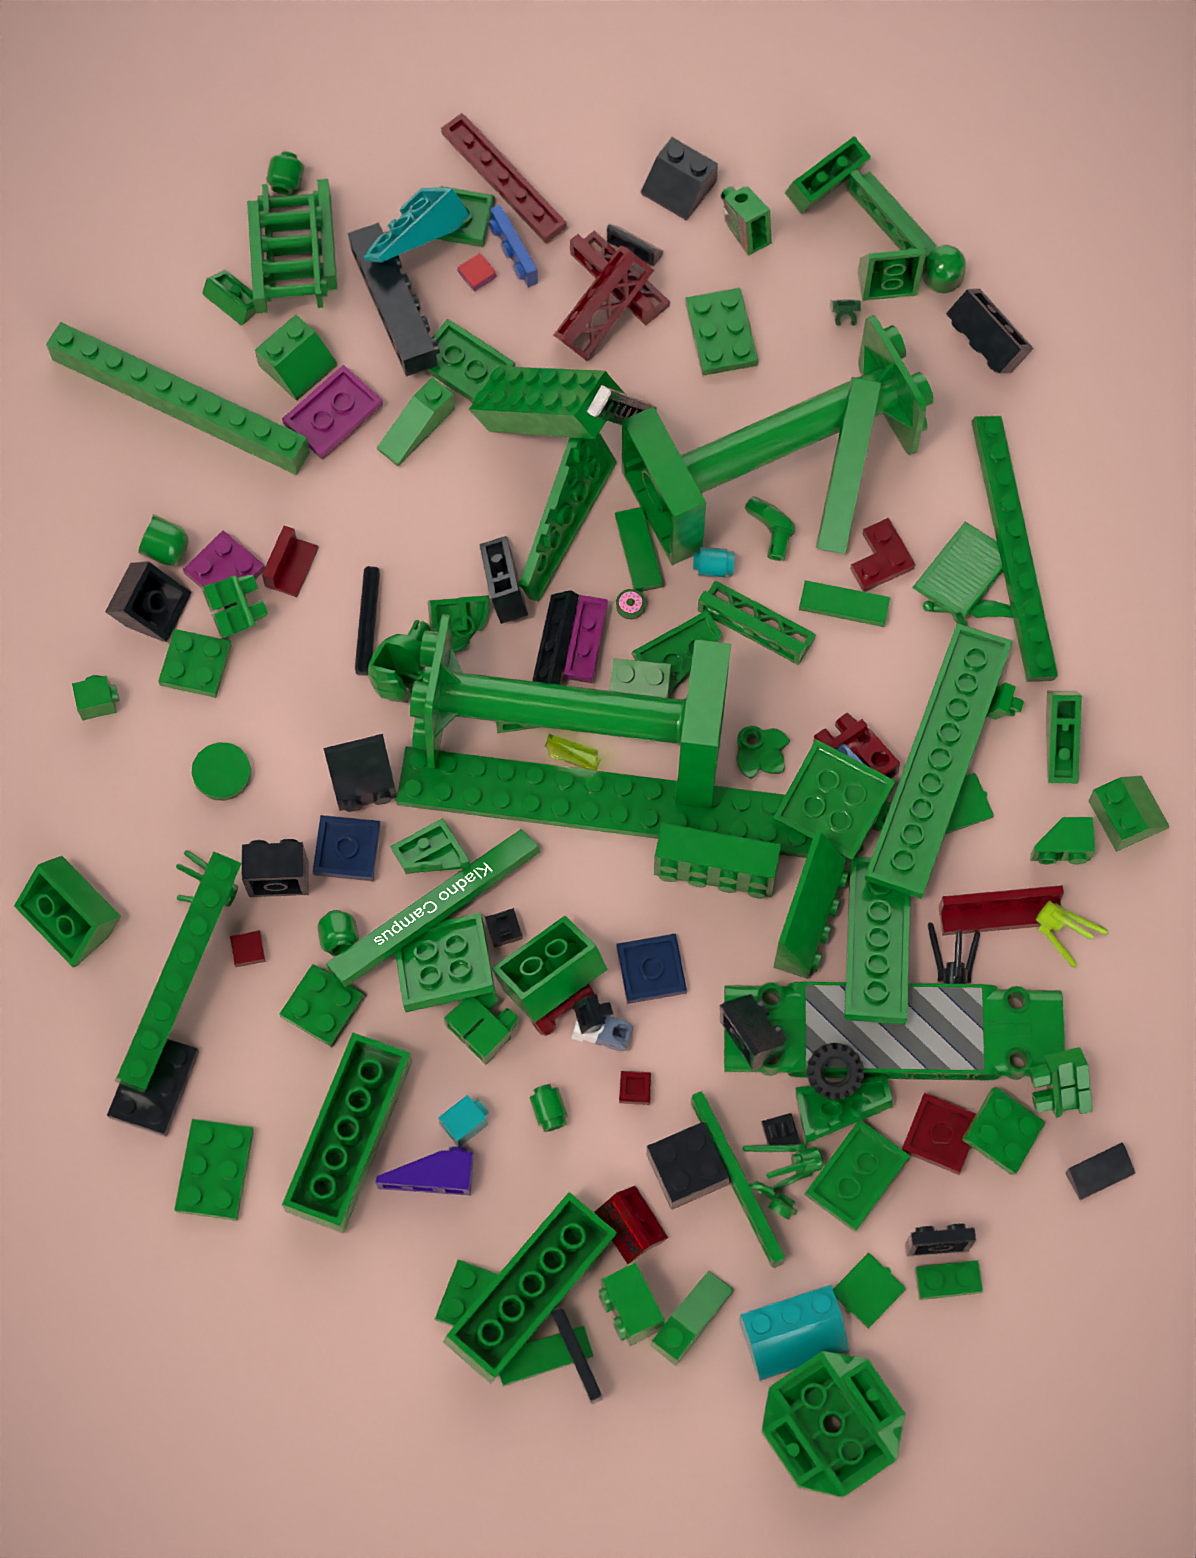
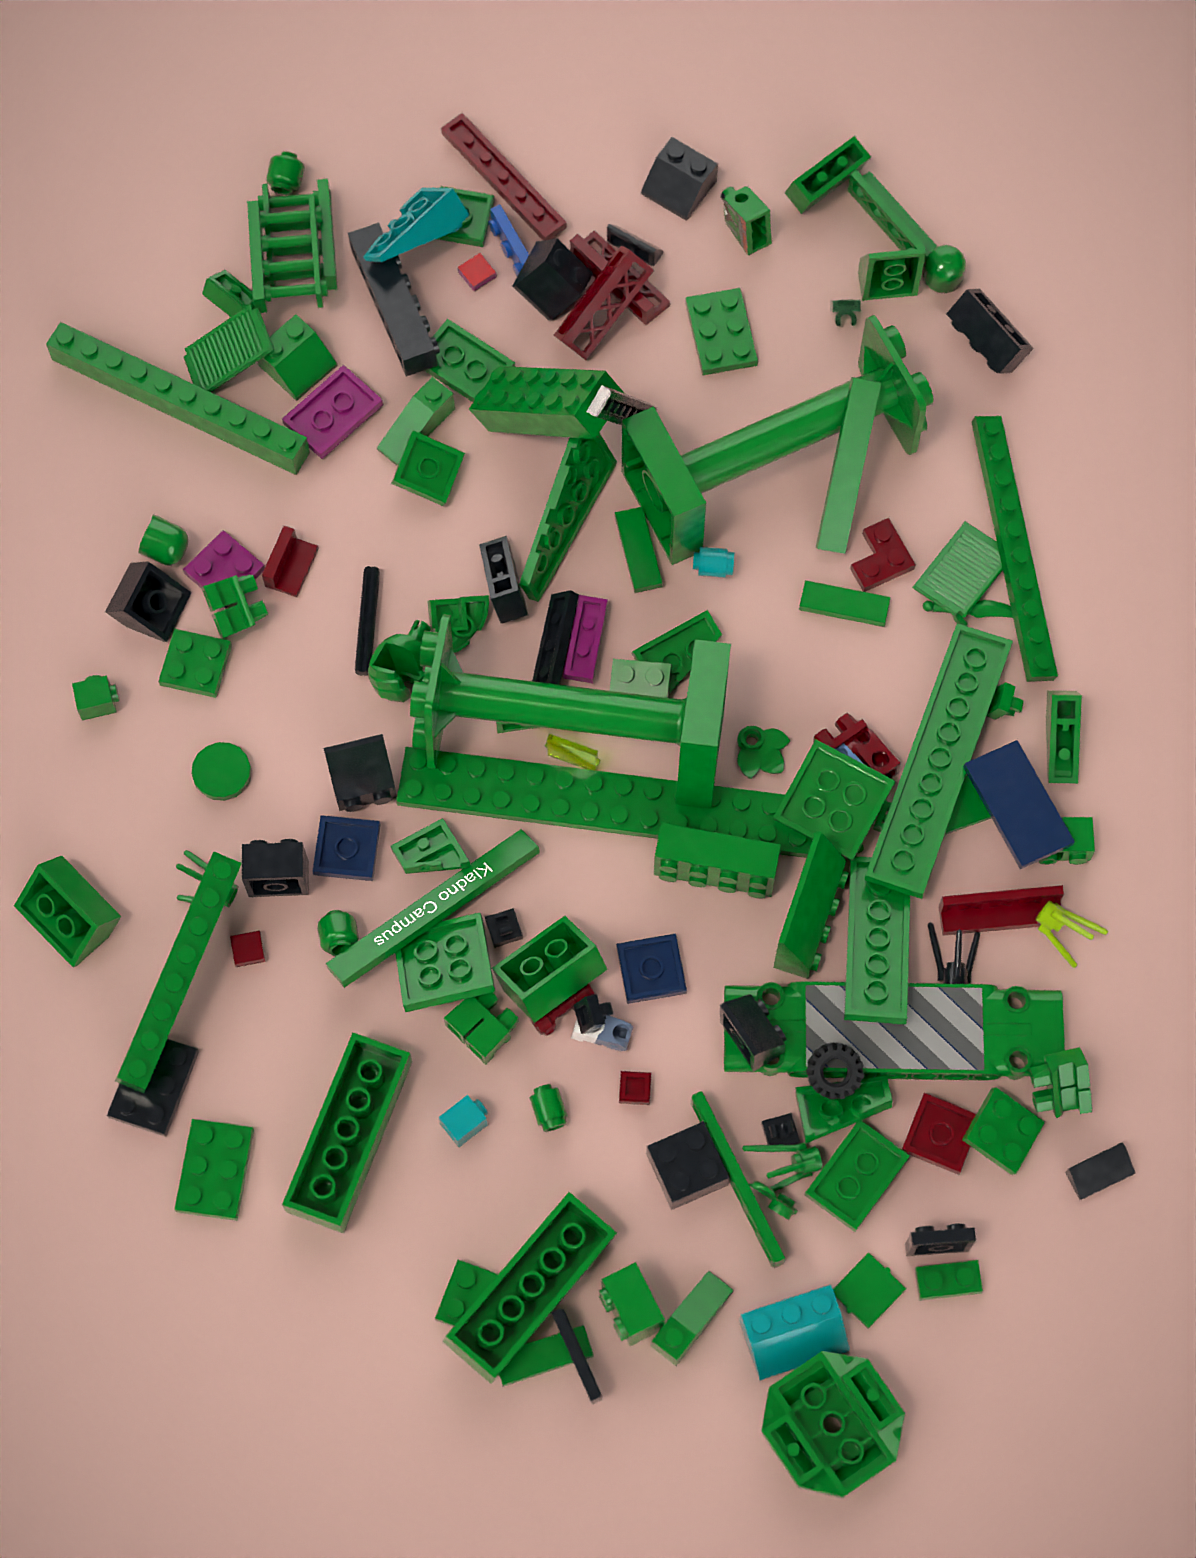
green plate [279,964,364,1048] -> none
dark purple slope [375,1147,474,1196] -> none
dark red panel [594,1186,668,1265] -> none
tile [616,589,645,620] -> none
green fence [698,580,816,665] -> none
green arm [745,496,795,561] -> none
green slope [1088,776,1170,852] -> none
none -> green window [183,304,275,392]
none -> green hinge [391,430,465,506]
none -> black slope [512,238,594,321]
none -> dark blue tile [963,740,1075,869]

